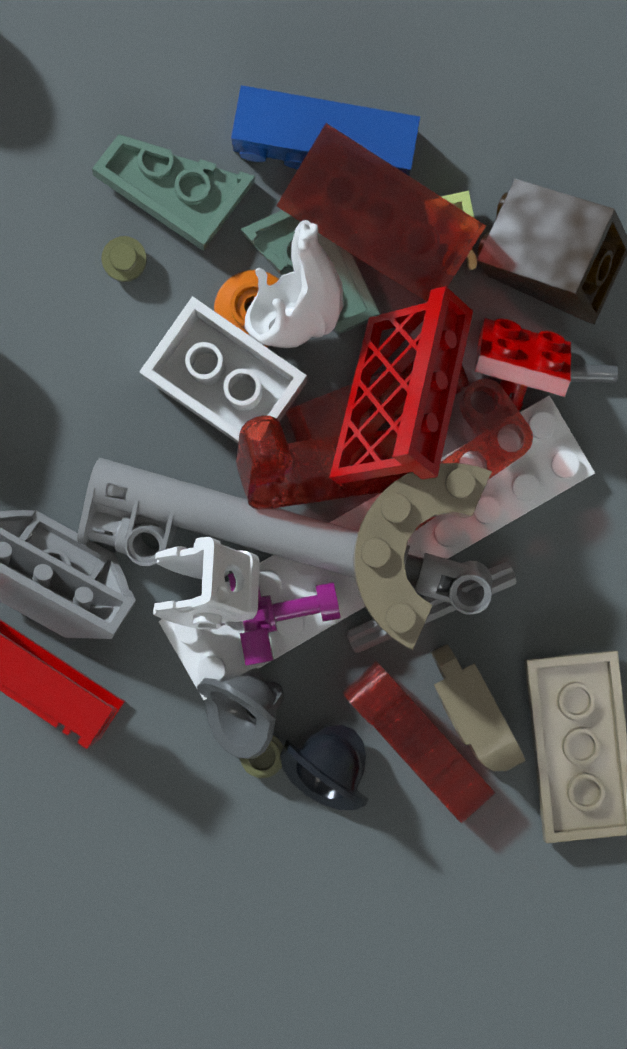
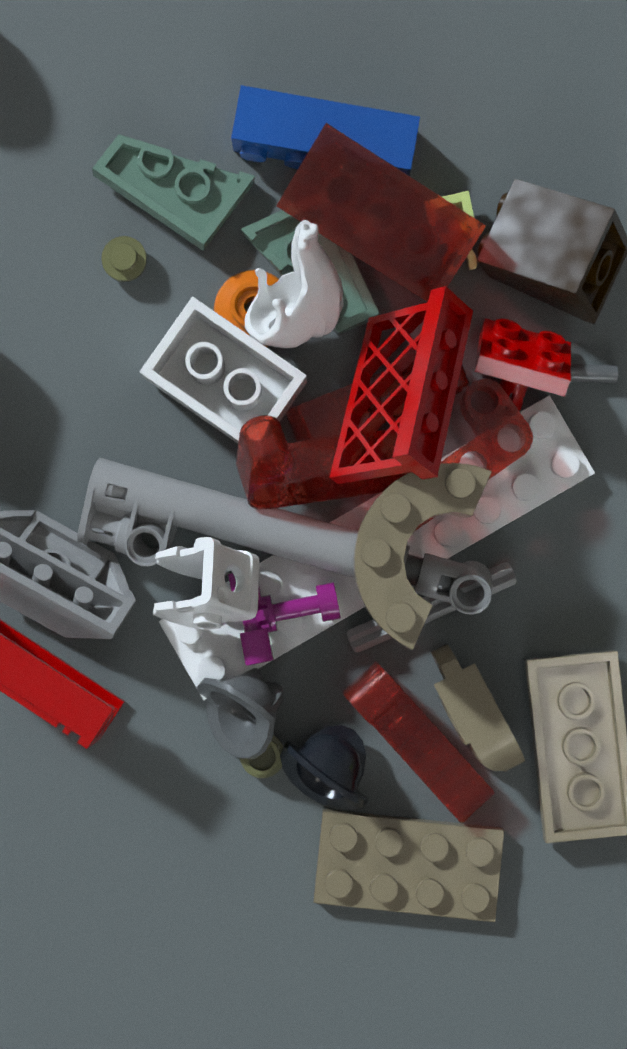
none -> dark tan plate [313,809,504,922]

